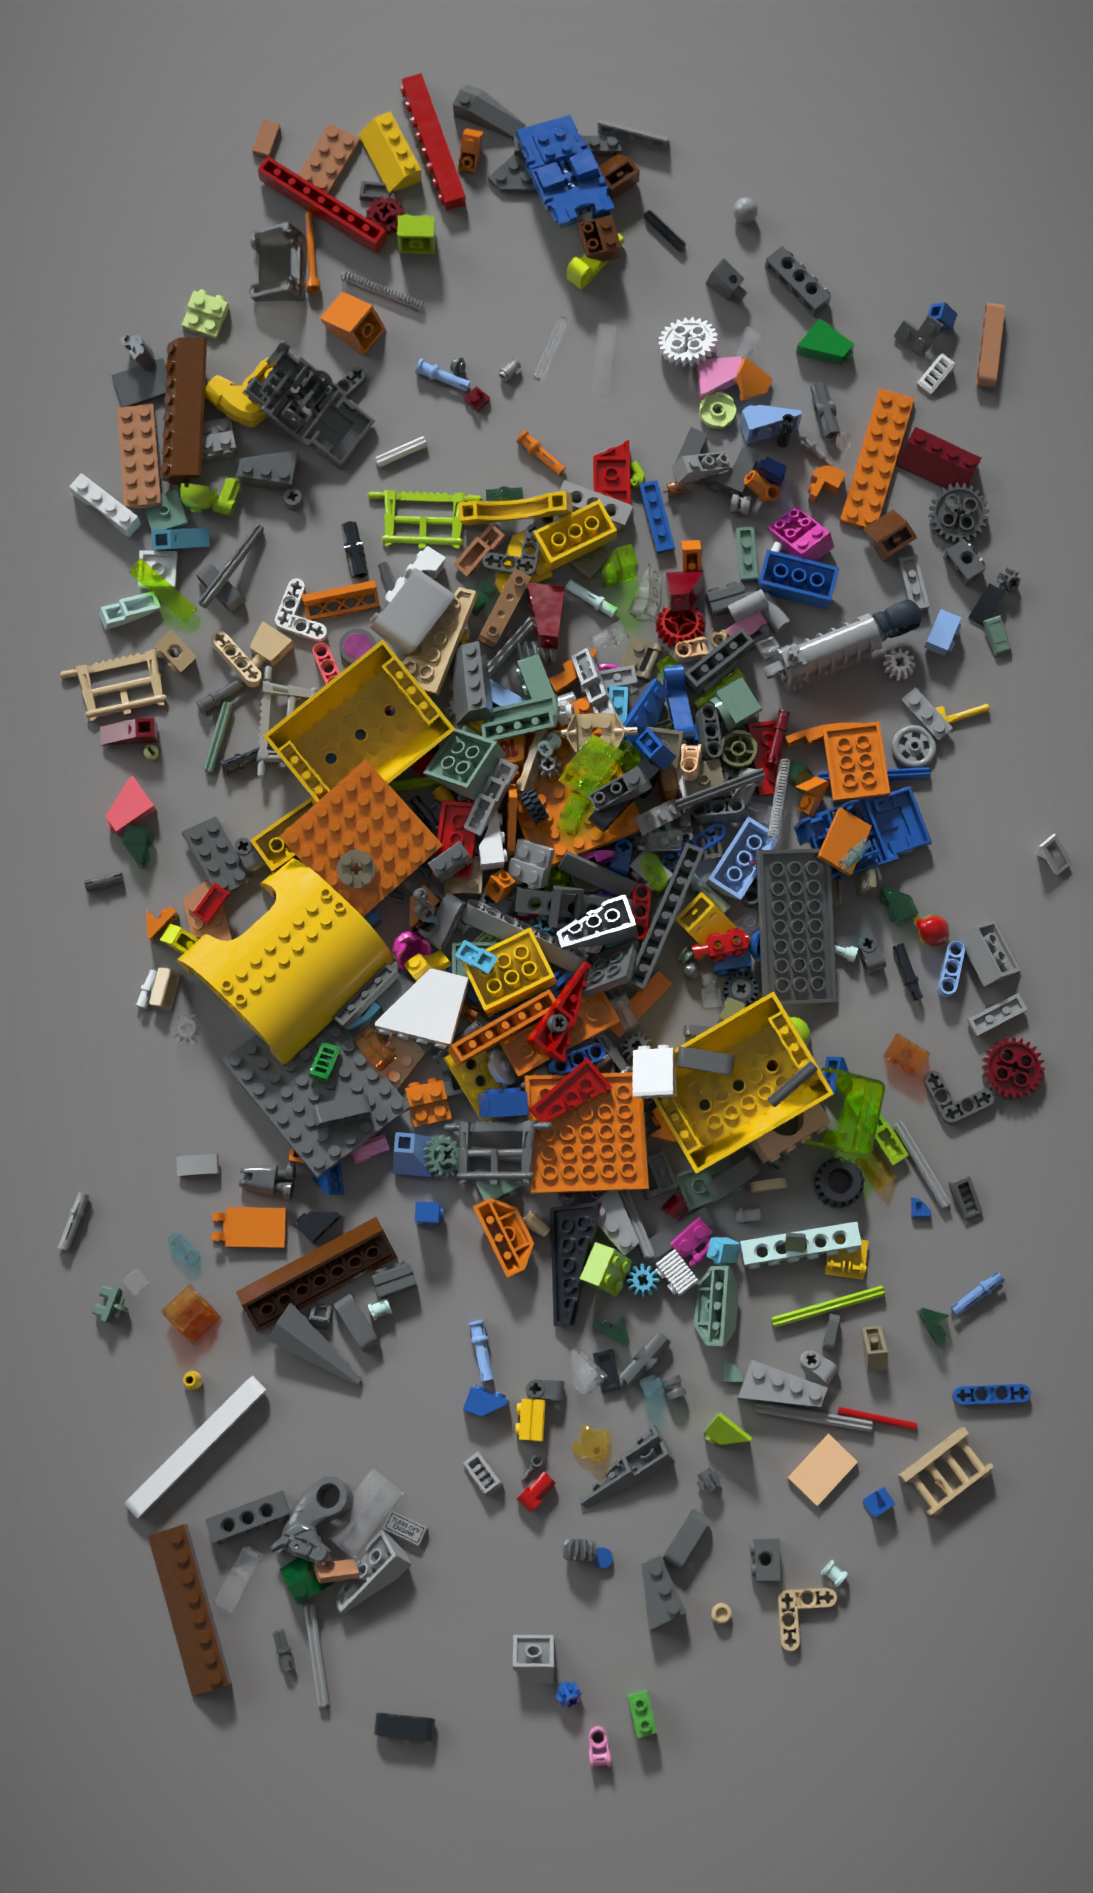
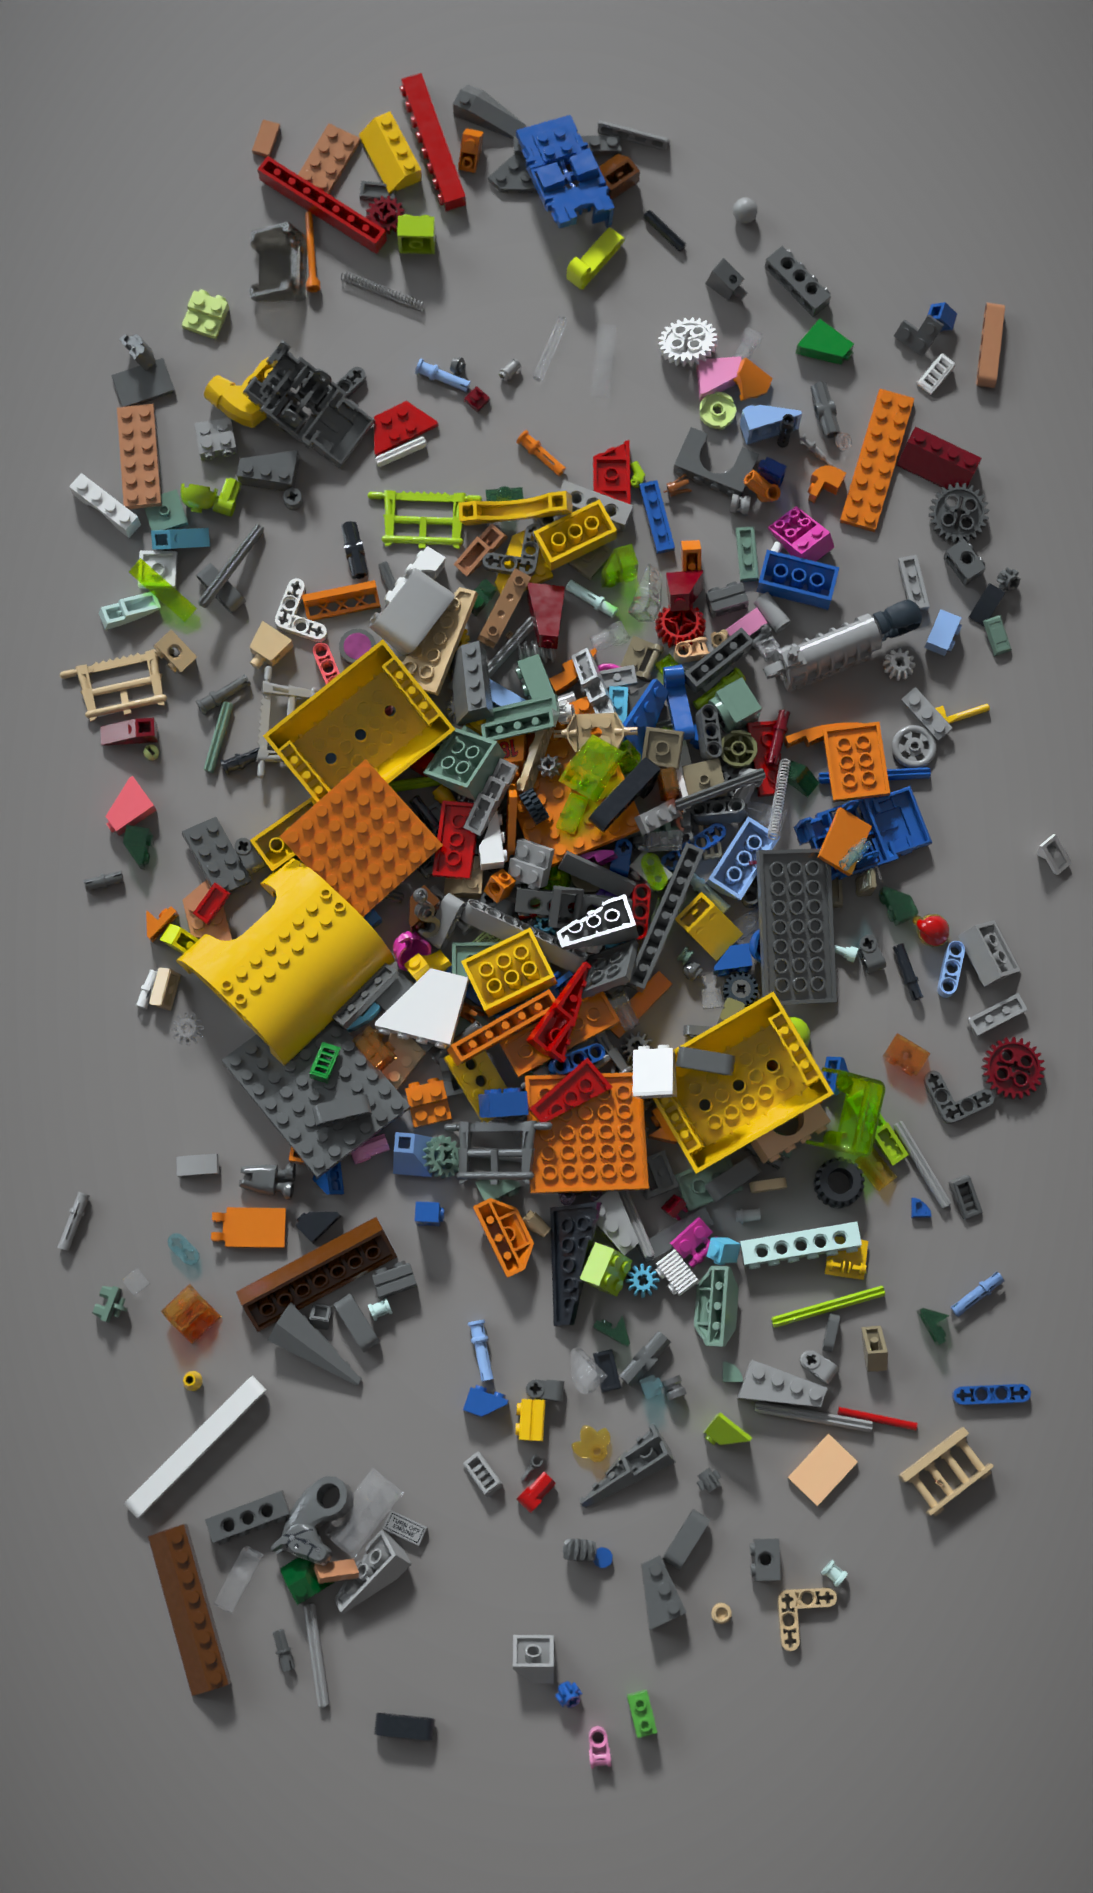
reddish brown slope [161,337,207,486] -> none
tan beam [211,631,262,687] -> none
orange slope [320,292,386,355] -> none
dark tan plate [337,850,376,888] -> none
dark grey brick [428,841,474,883] -> none
medium azure slope [454,939,498,974] -> none
white plate [487,1049,515,1087] -> none
light aqua bush [537,733,561,757] -> none
dark grey bush [547,1014,567,1032] -> none
reddish brown slope [577,215,622,262] -> none
dark grey slope [588,766,652,812] -> none
blue slope [635,728,677,770] -> none
light grey slope [671,451,733,484] -> none
light nougat piece [680,743,702,781] -> none
red brick [691,928,751,962] -> none
light grey pin [728,589,769,623] -> none
dark grey axle [767,1061,818,1107] -> none
dark grey slope [785,1233,806,1252] -> none
orange slope [796,777,830,817] -> none
reddish brown slope [862,509,917,561] -> none
blue panel [862,1487,895,1518] -> none
none -> red wing [374,401,438,457]

